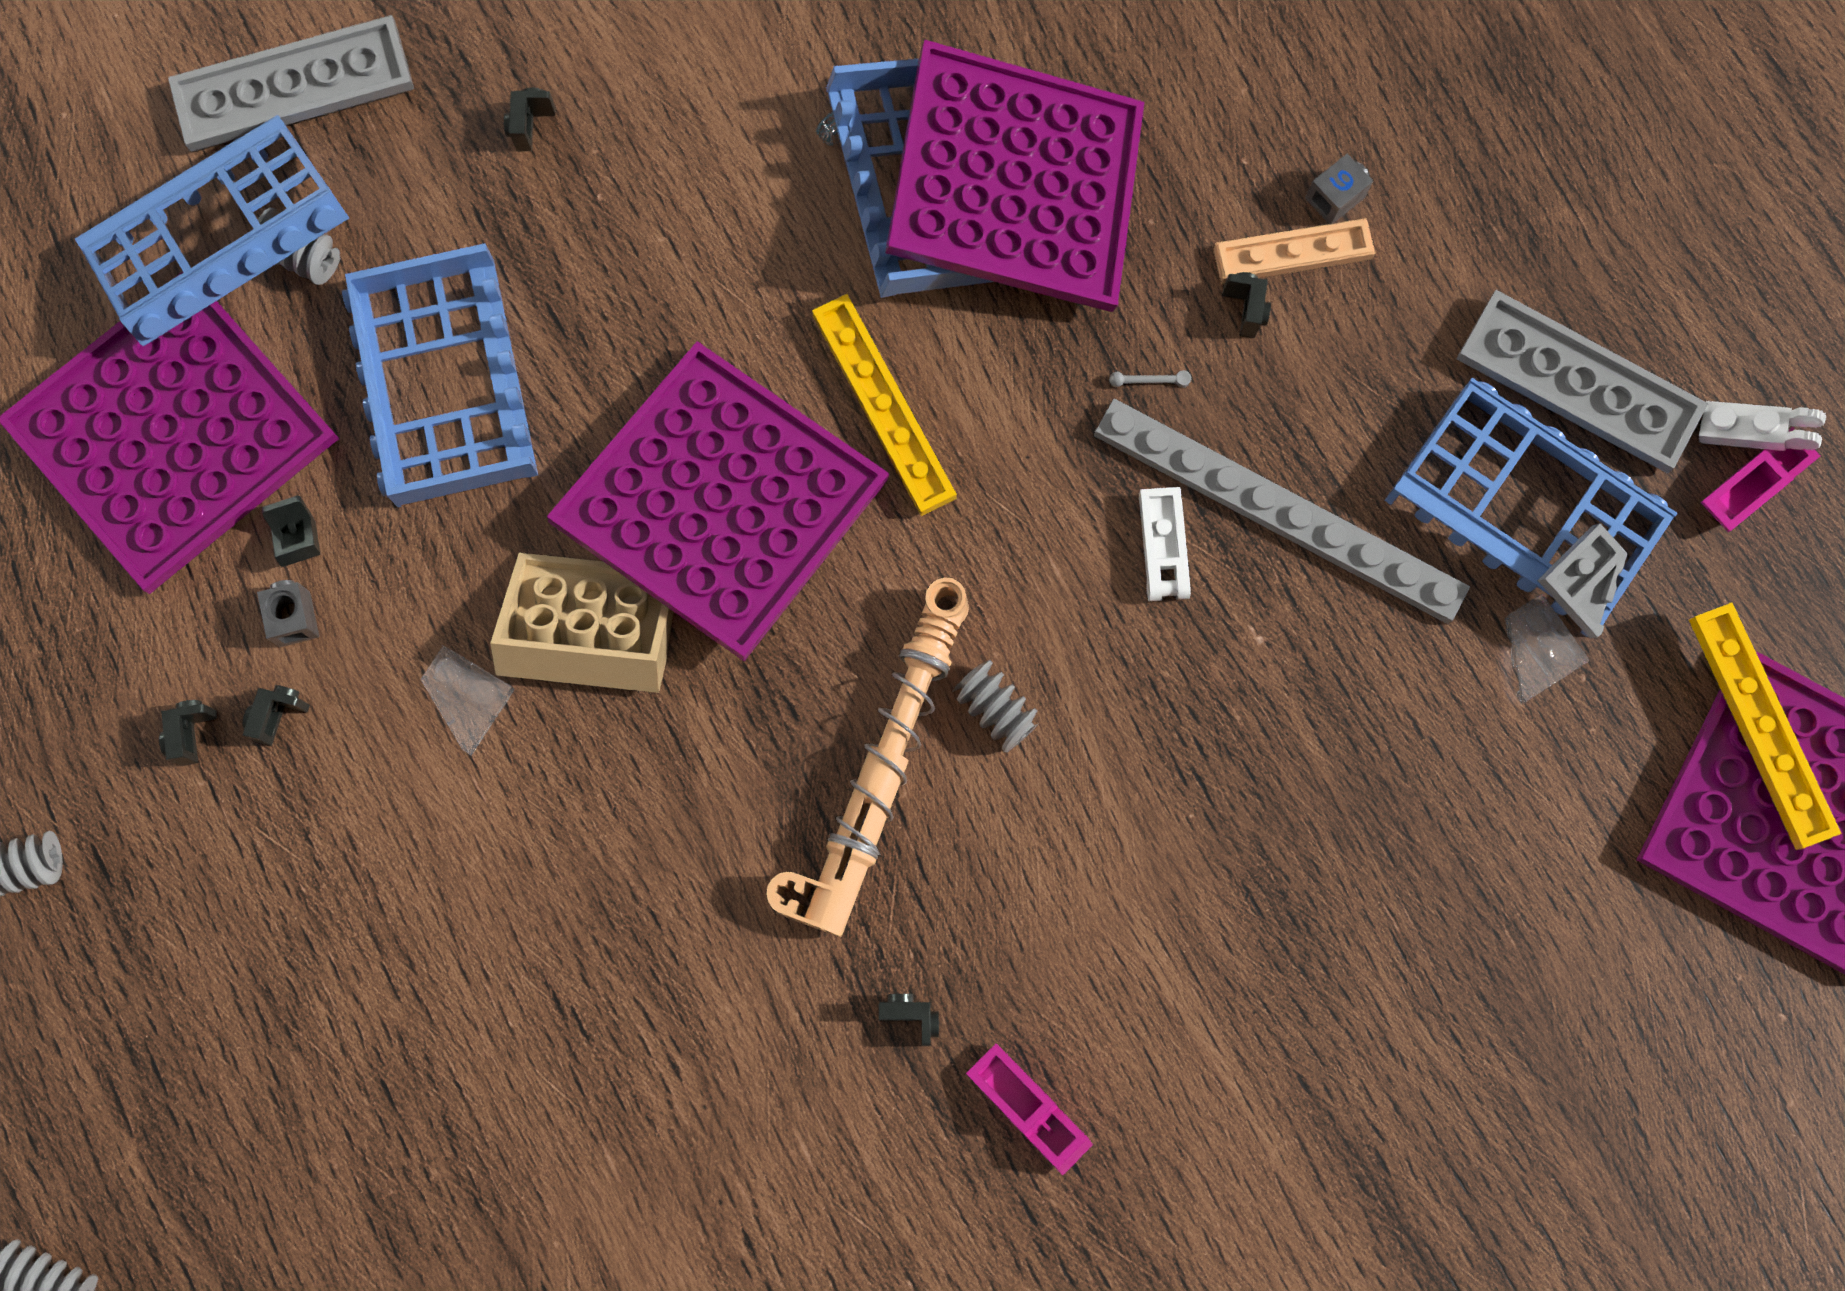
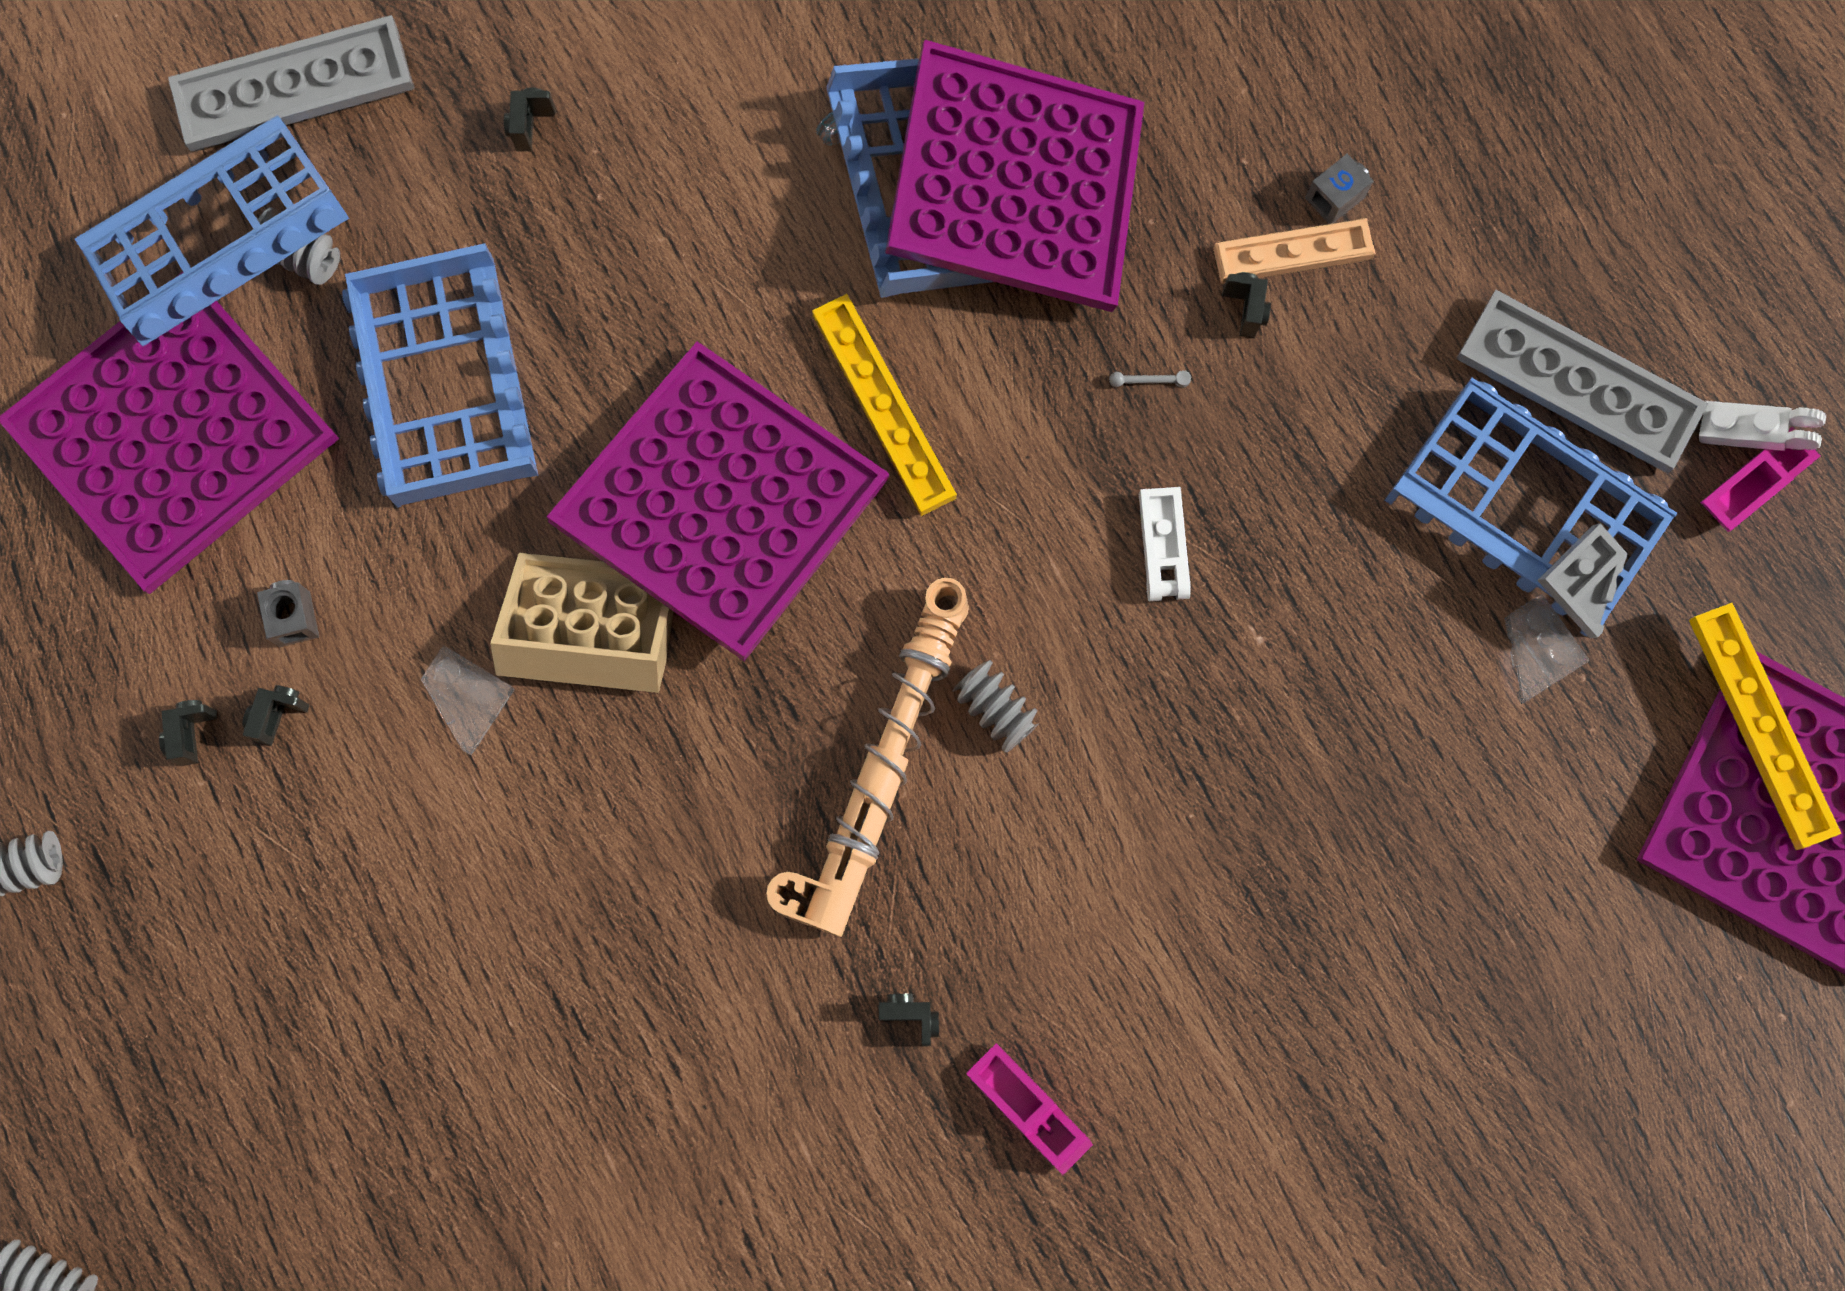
pearl dark grey bracket [262,496,321,568] -> none
light grey plate [1094,399,1470,624] -> none

